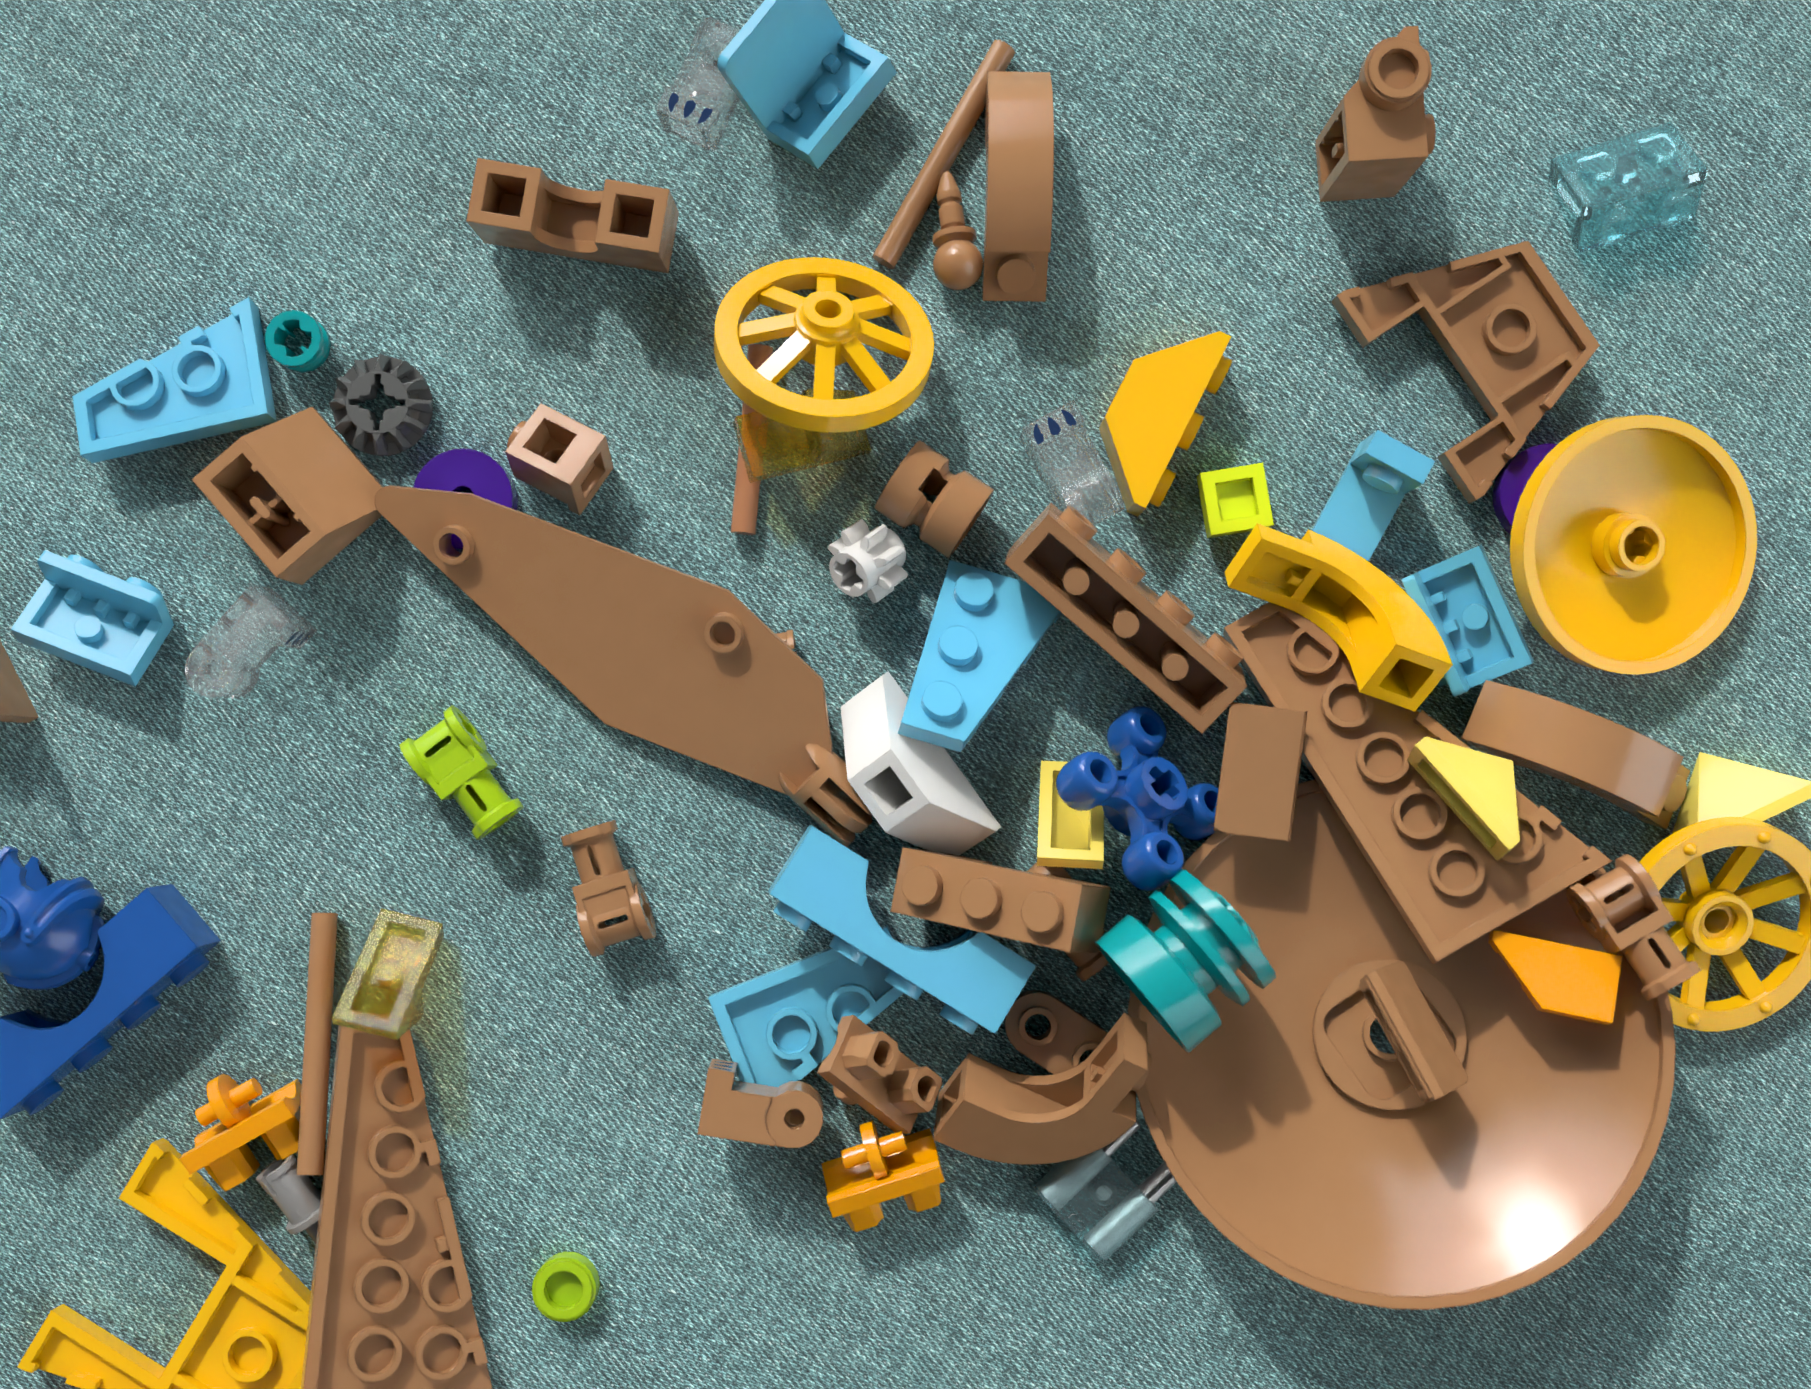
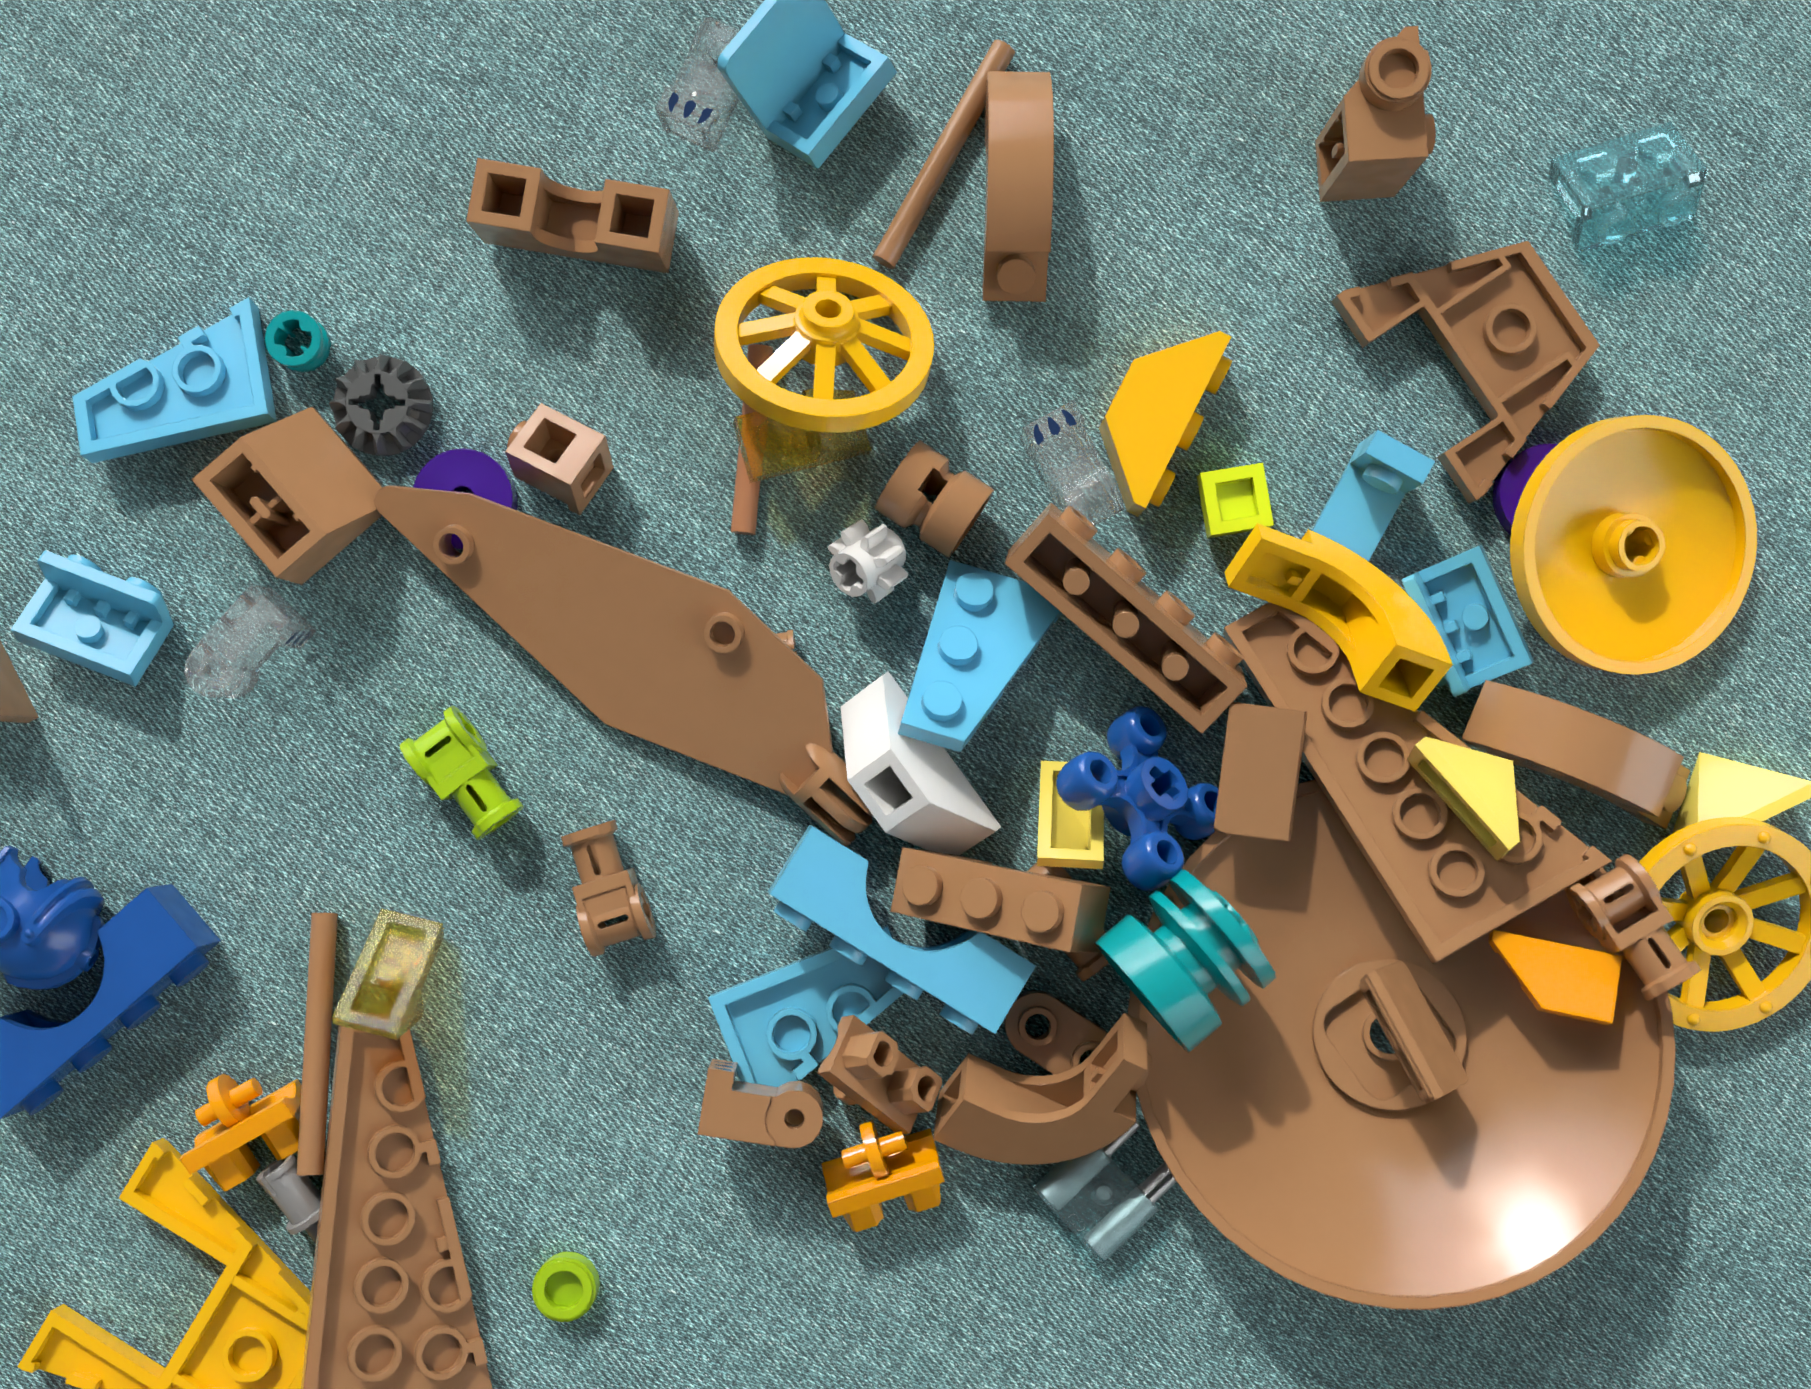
medium nougat bar [932,171,983,290] -> none

